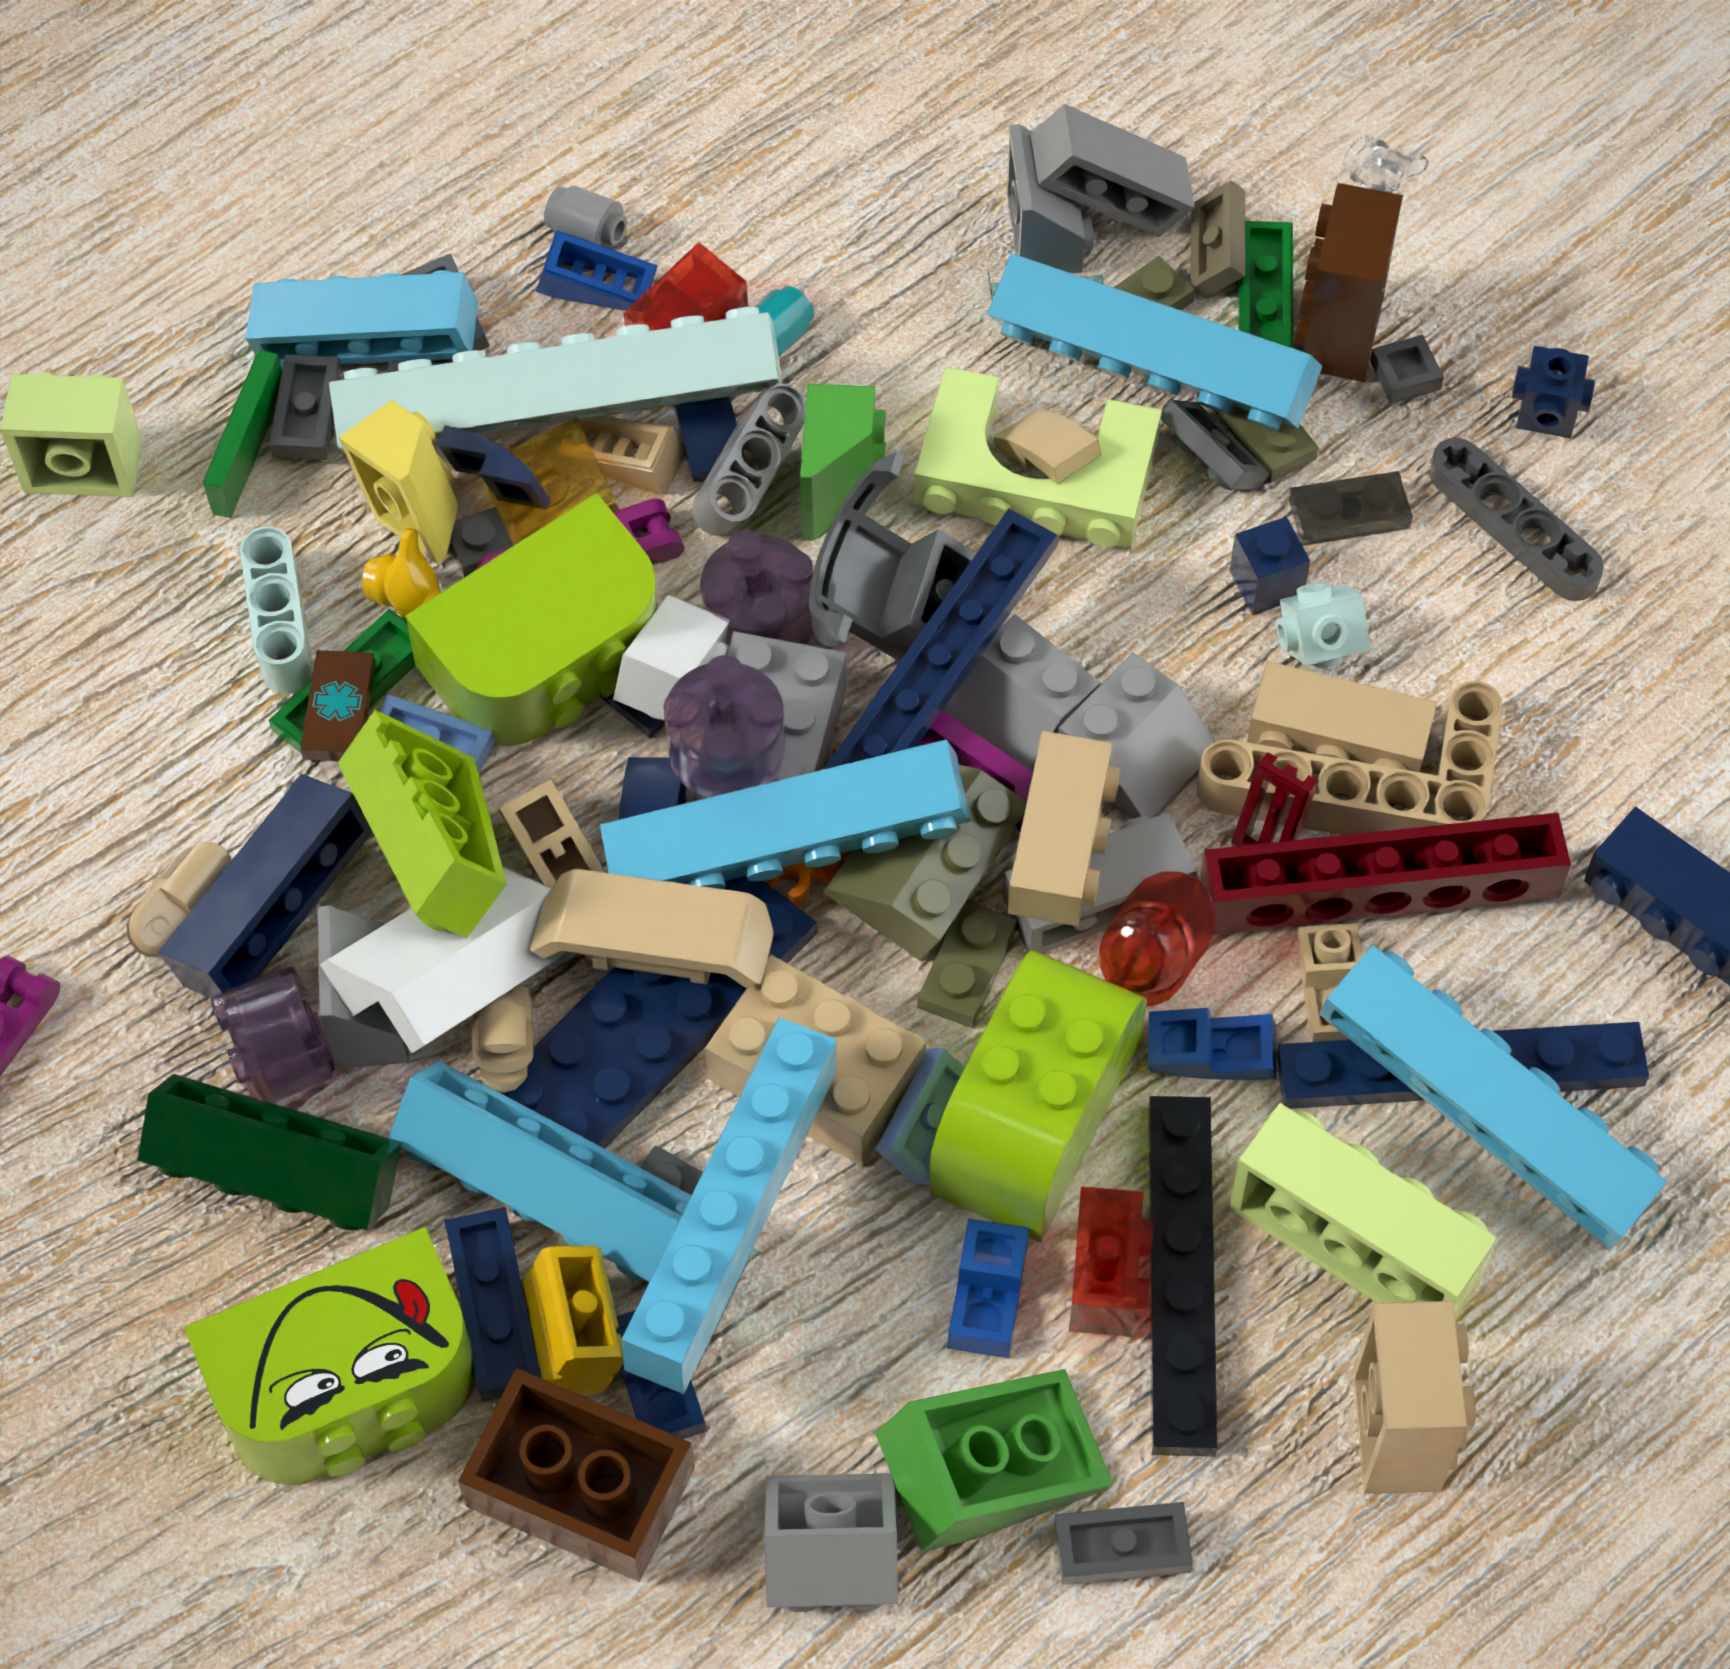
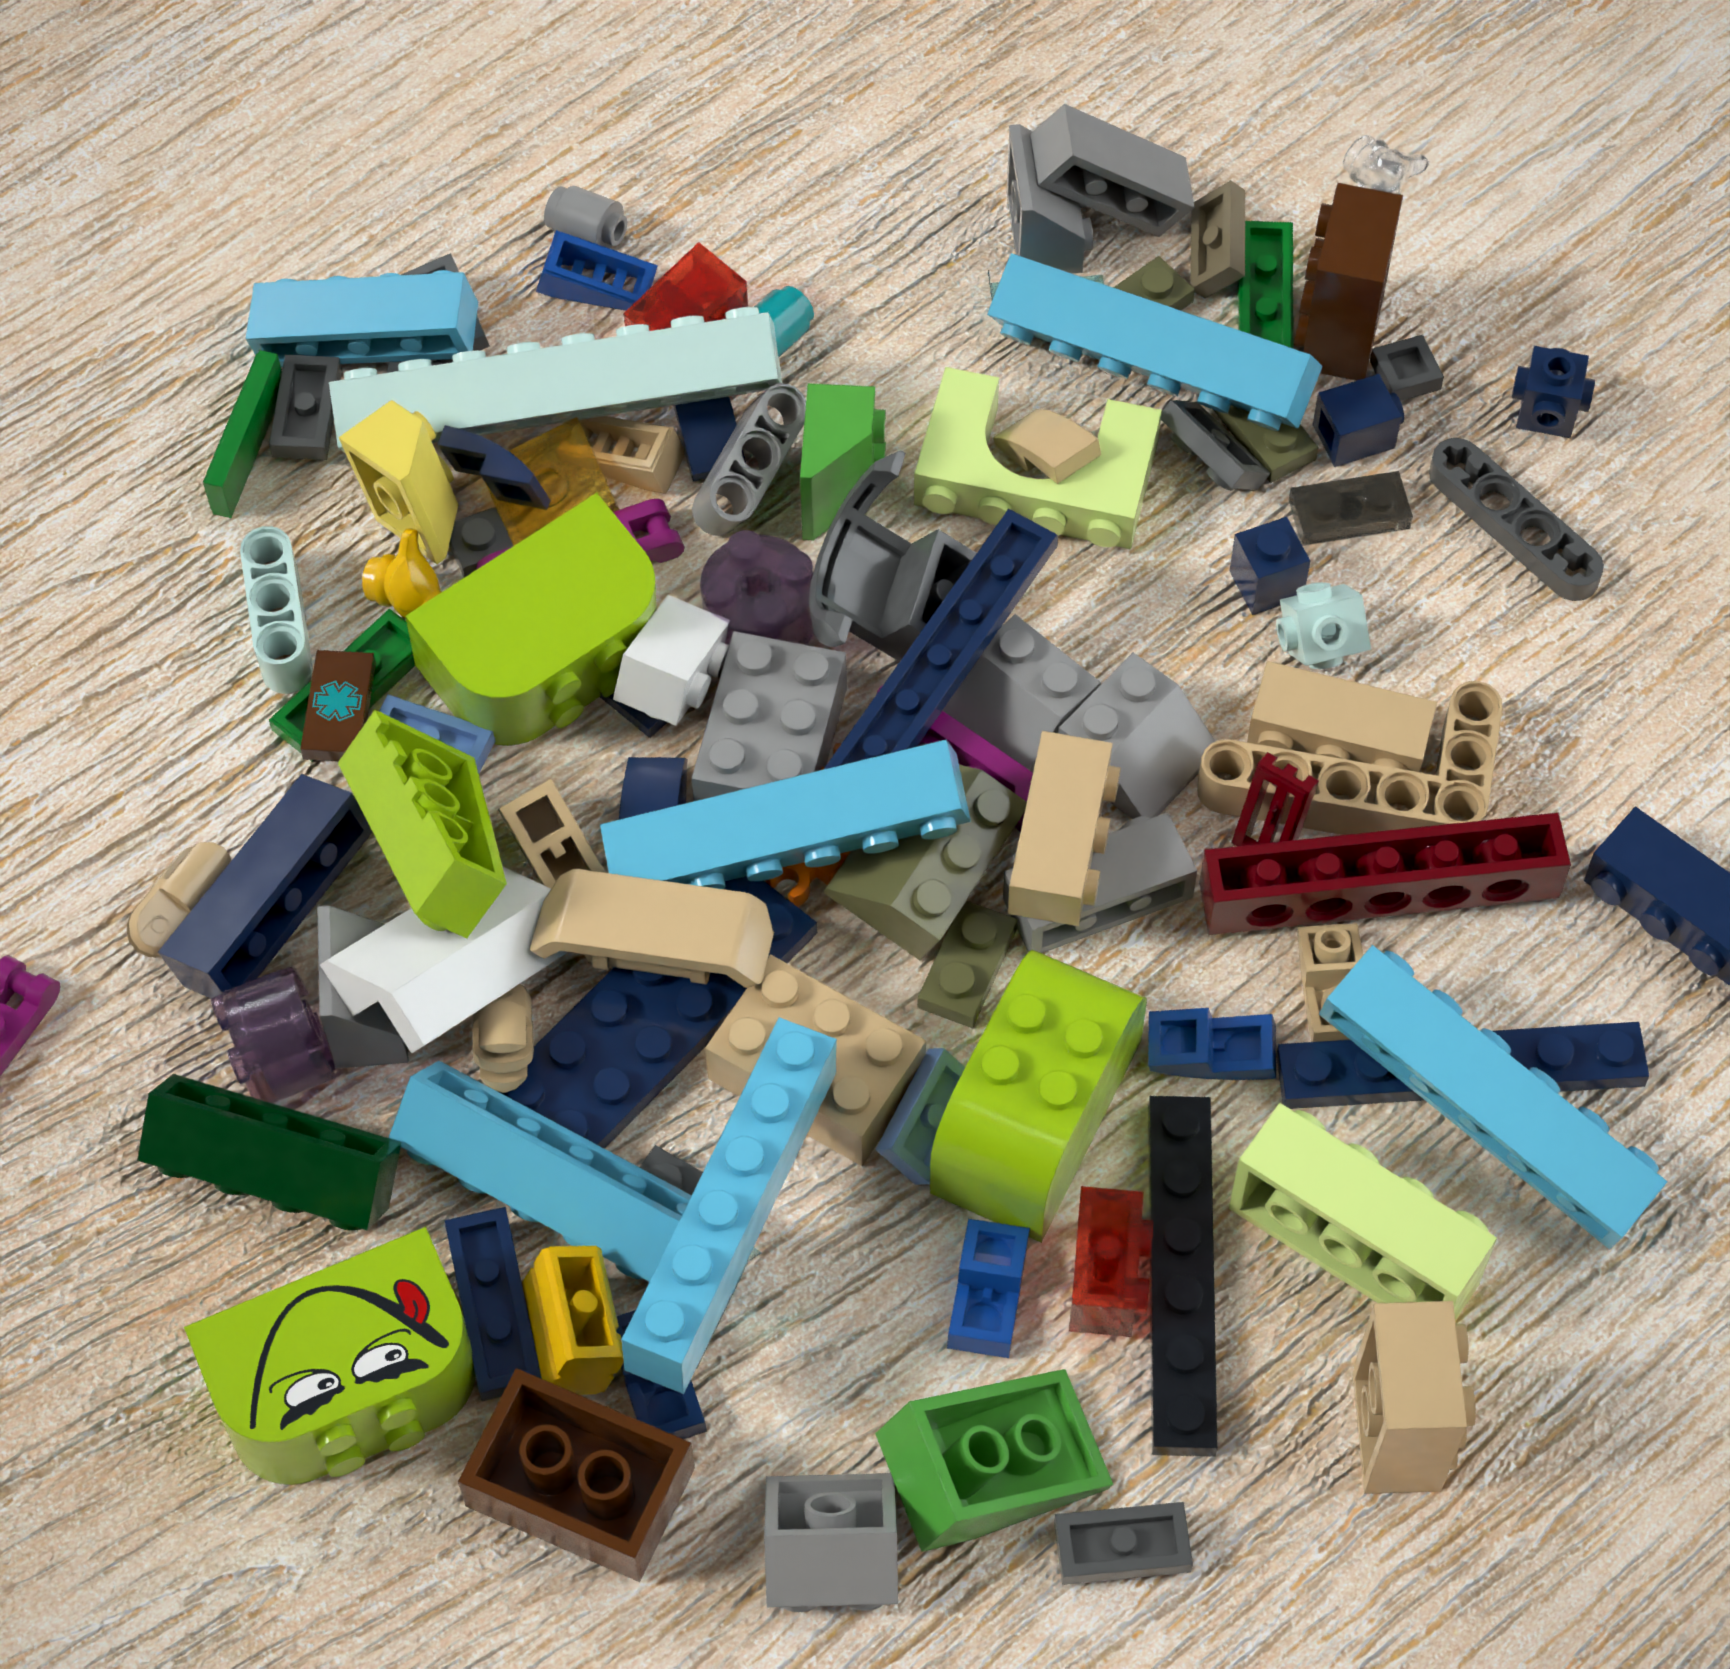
yellowish green brick [0,372,143,497] -> none
clear purple brick [663,655,786,797] -> none
clear red piece [1099,871,1216,1007] -> none
none -> dark blue brick [1312,374,1404,467]

